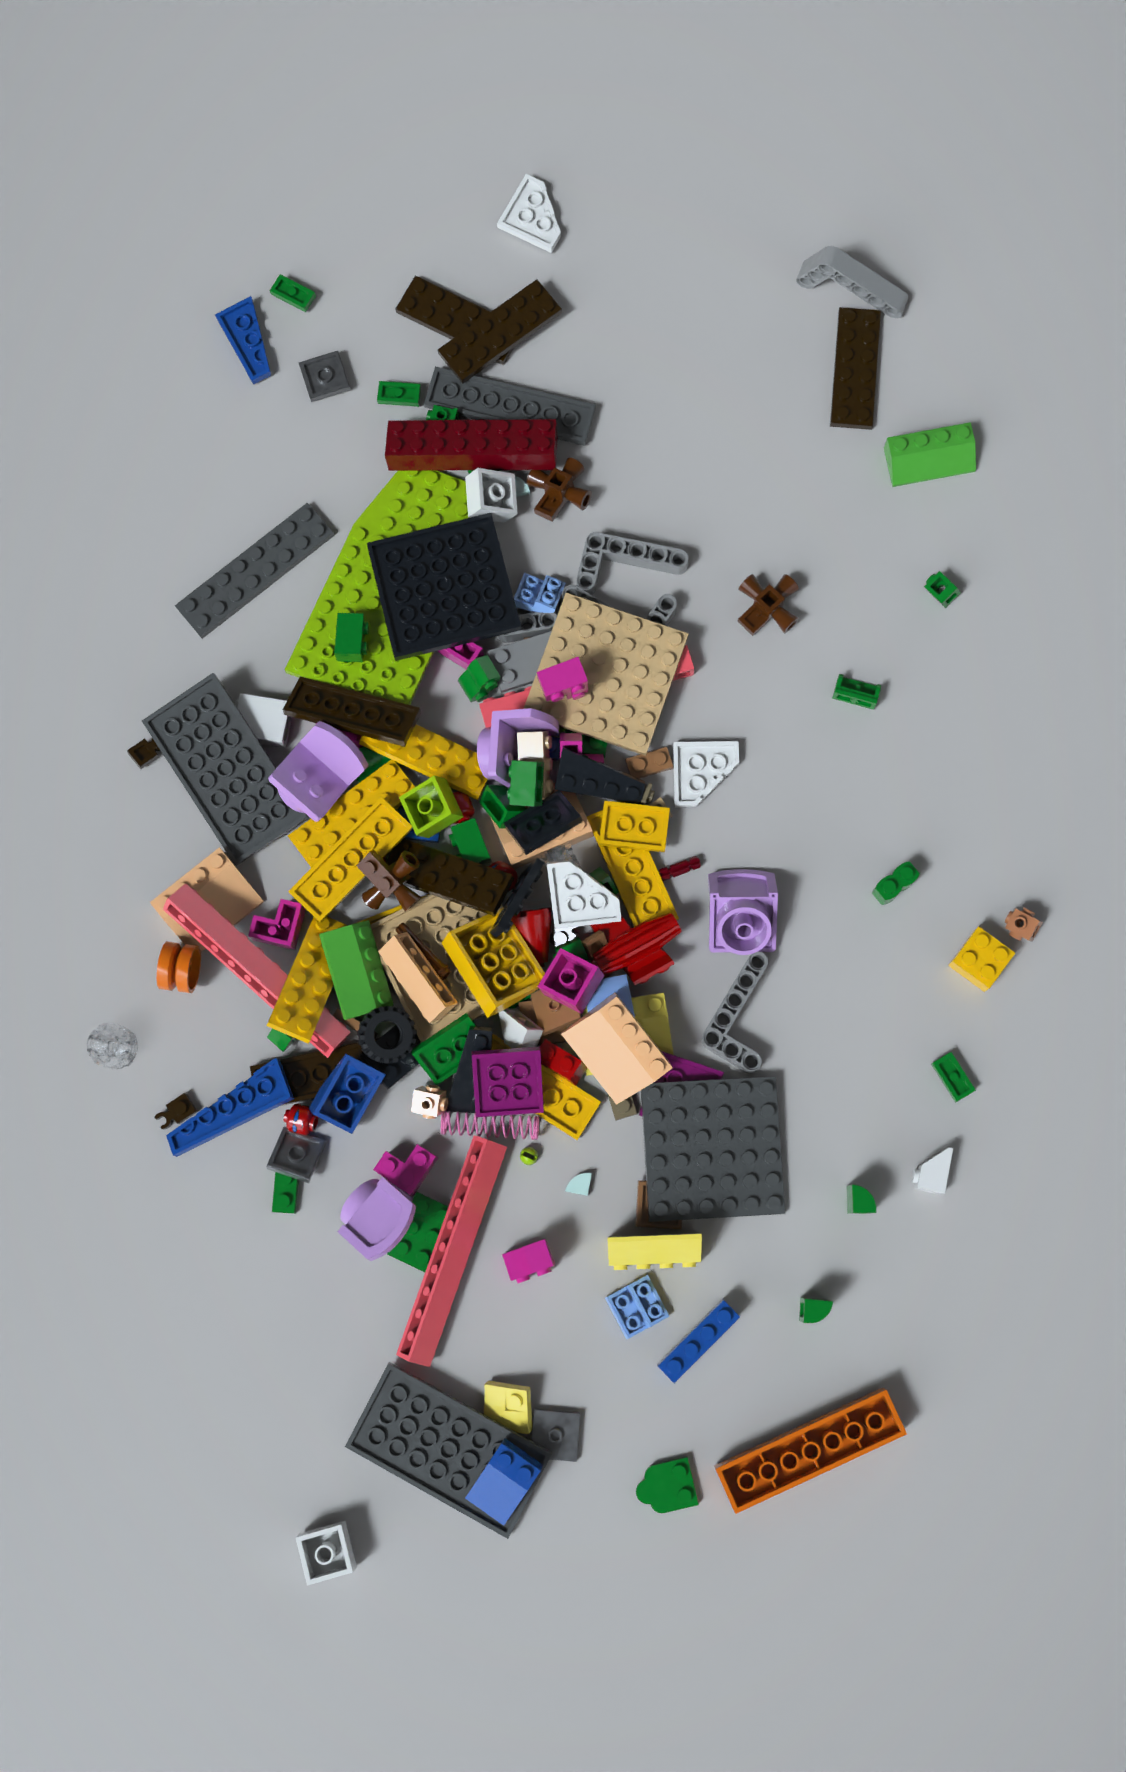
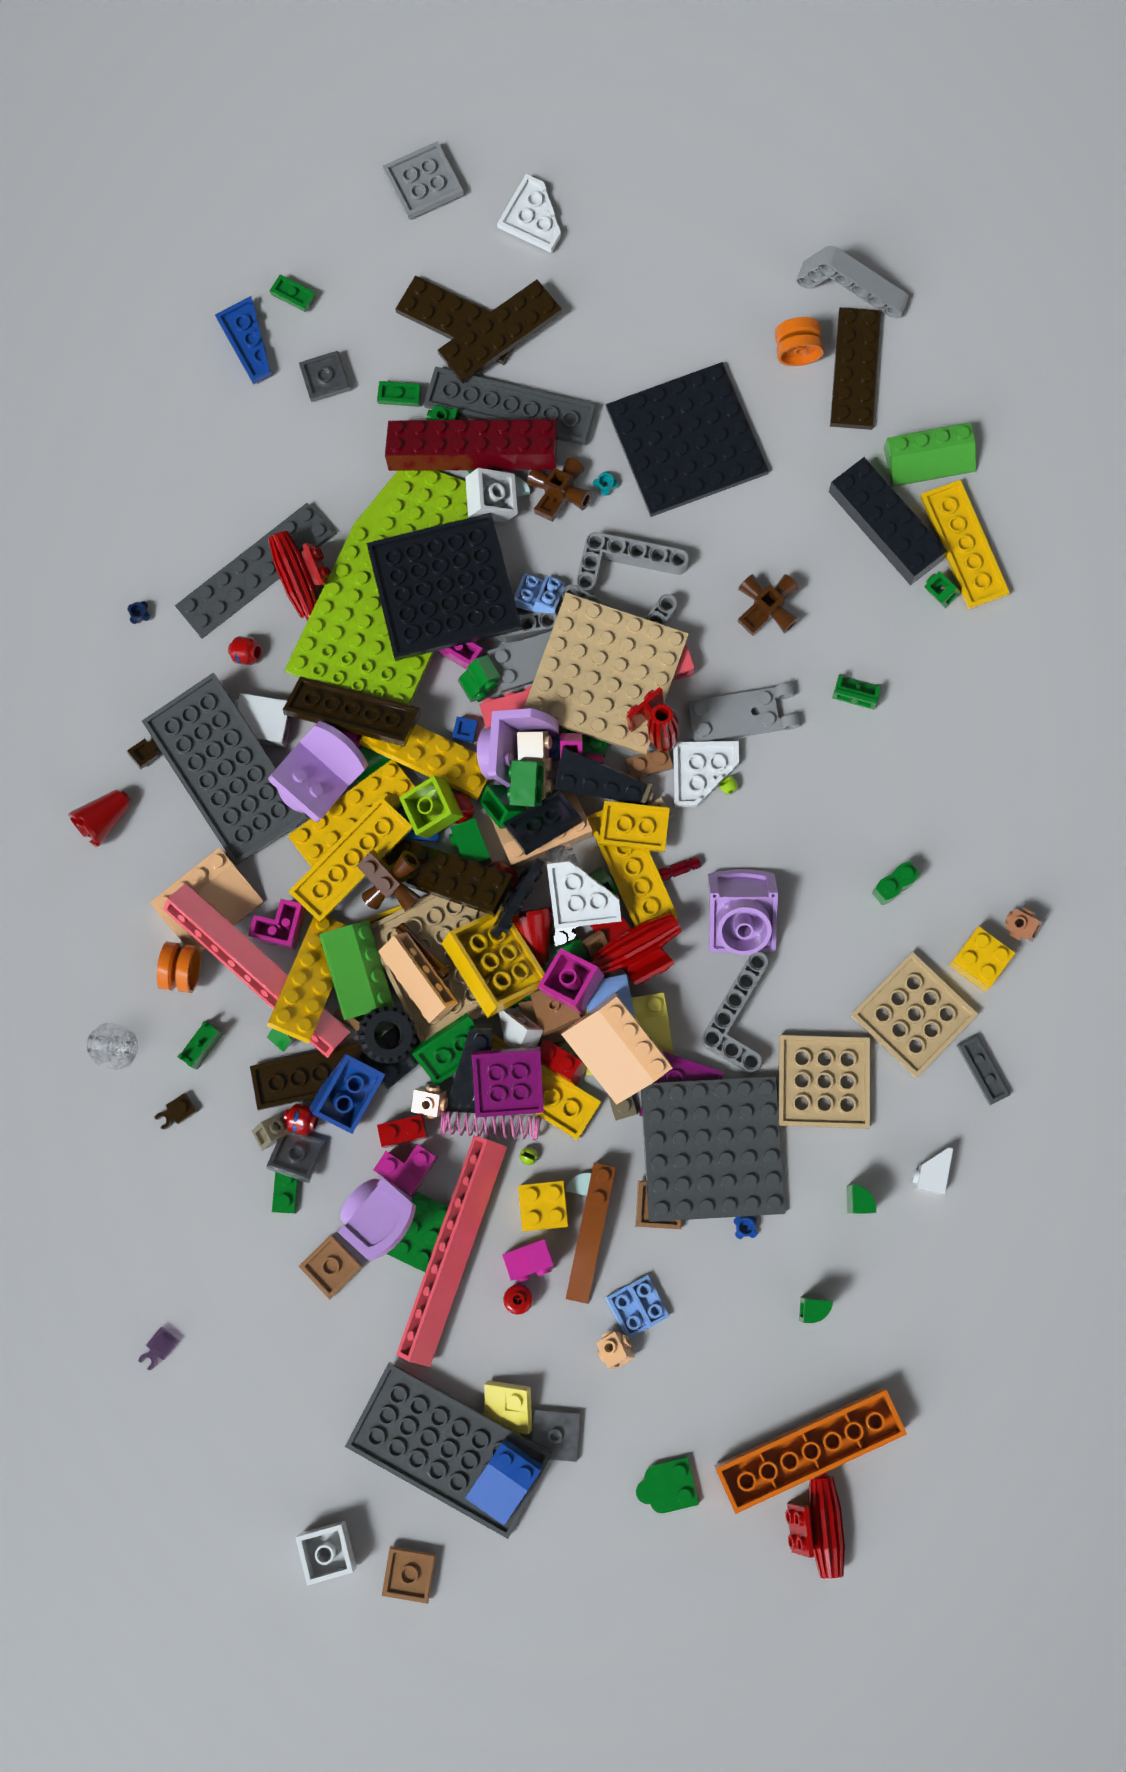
blue wing [166,1058,294,1157] -> none
green brick [334,613,369,662] -> none
dark pink brick [537,657,588,702] -> none
light yellow slope [607,1234,702,1270] -> none
blue brick [657,1299,740,1383] -> none
green plate [931,1052,976,1103] -> none
none -> red cone [68,789,131,847]
none -> dark blue plate [127,601,151,624]
none -> clear purple plate [138,1327,180,1370]
none -> green hinge [177,1021,223,1070]
none -> red head [228,636,262,665]
none -> dark tan bracket [252,1114,289,1150]
none -> red plate [268,530,331,621]
none -> medium nougat plate [298,1234,363,1300]
none -> red brick [377,1115,428,1148]
none -> medium nougat plate [382,1546,437,1604]
none -> light grey plate [383,141,464,220]
none -> blue plate [452,716,478,743]
none -> red head [503,1284,534,1315]
none -> yellow brick [518,1181,569,1232]
none -> dark orange slope [566,1163,616,1304]
none -> teal plate [593,471,618,496]
none -> light nougat brick [596,1330,635,1369]
none -> black plate [606,362,769,517]
none -> red plate [626,687,679,752]
none -> light grey hinge [688,683,800,742]
none -> lime hinge [718,776,738,795]
none -> blue plate [734,1216,758,1239]
none -> orange wheel [775,317,824,366]
none -> tan piece [778,1035,870,1129]
none -> red plate [785,1472,845,1579]
none -> black brick [829,457,947,586]
none -> tan piece [850,952,978,1079]
none -> yellow plate [920,480,1010,610]
none -> dark grey tile [957,1035,1011,1106]

